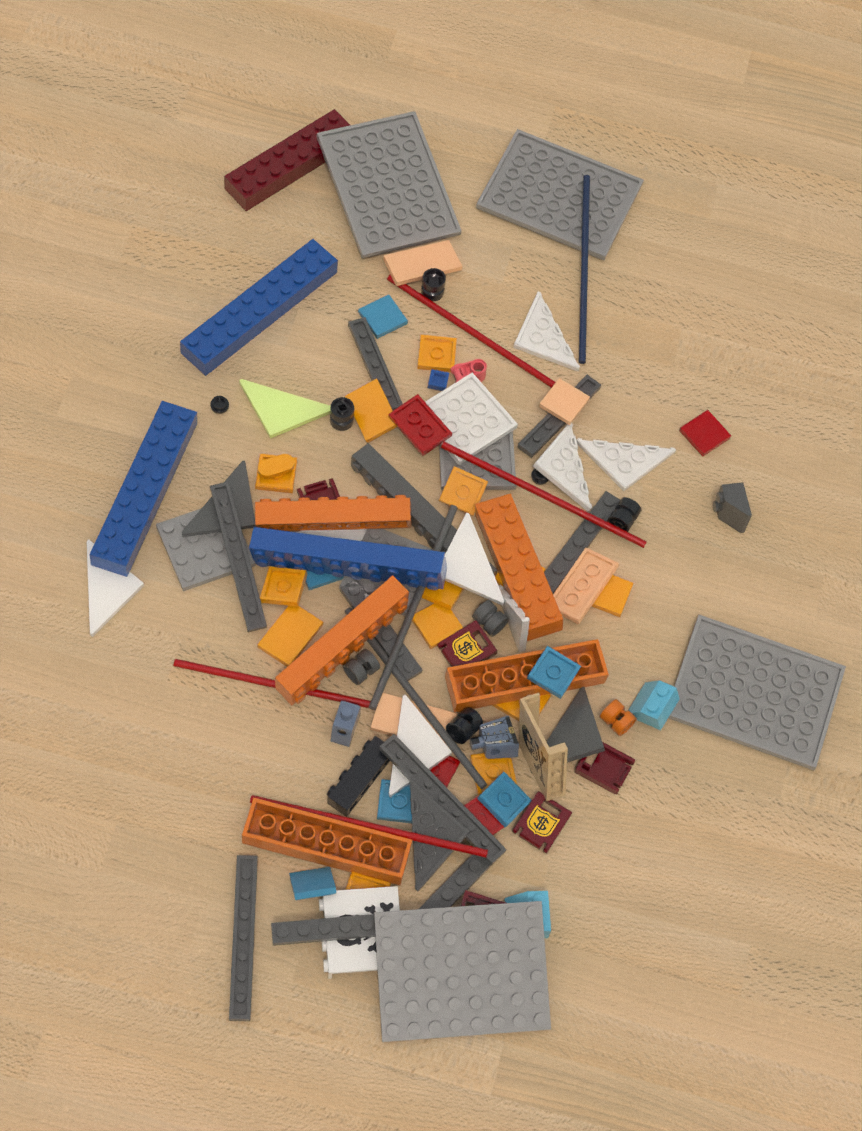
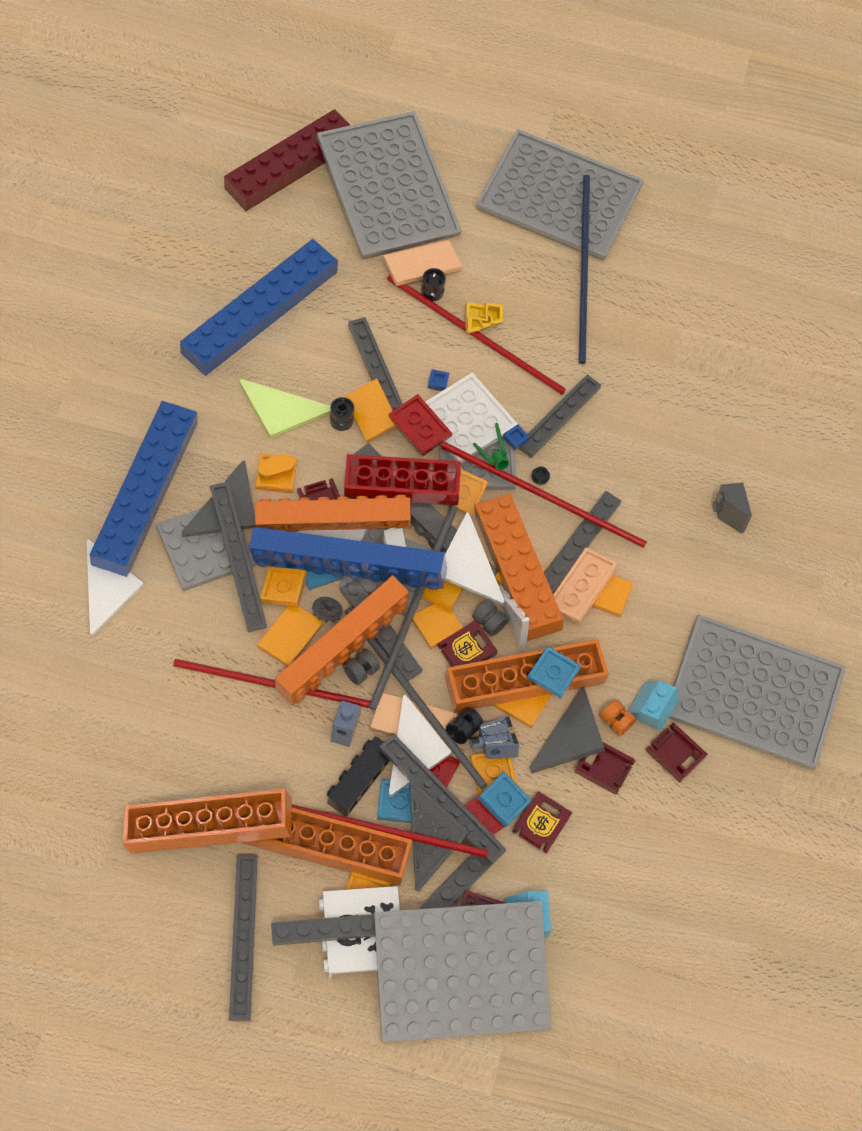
black plate [210,396,229,414] -> none
dark azure tile [289,867,336,900] -> none
dark azure tile [358,294,408,339] -> none
light orange tile [417,335,457,372] -> none
coral piece [450,359,487,383] -> none
white tile [513,291,580,372] -> none
tan panel [519,693,568,801] -> none
white tile [533,423,592,512] -> none
light nougat tile [539,378,590,425] -> none
white tile [577,438,676,491] -> none
black wheel [608,497,642,532] -> none
red tile [679,410,732,457] -> none
none -> orange brick [123,789,292,854]
none -> dark grey gear [312,597,343,623]
none -> red brick [344,454,461,506]
none -> white brick [383,528,406,547]
none -> yellow slope [465,302,504,334]
none -> green plant [473,423,509,470]
none -> blue plate [503,424,530,450]
none -> dark red container [646,723,708,783]

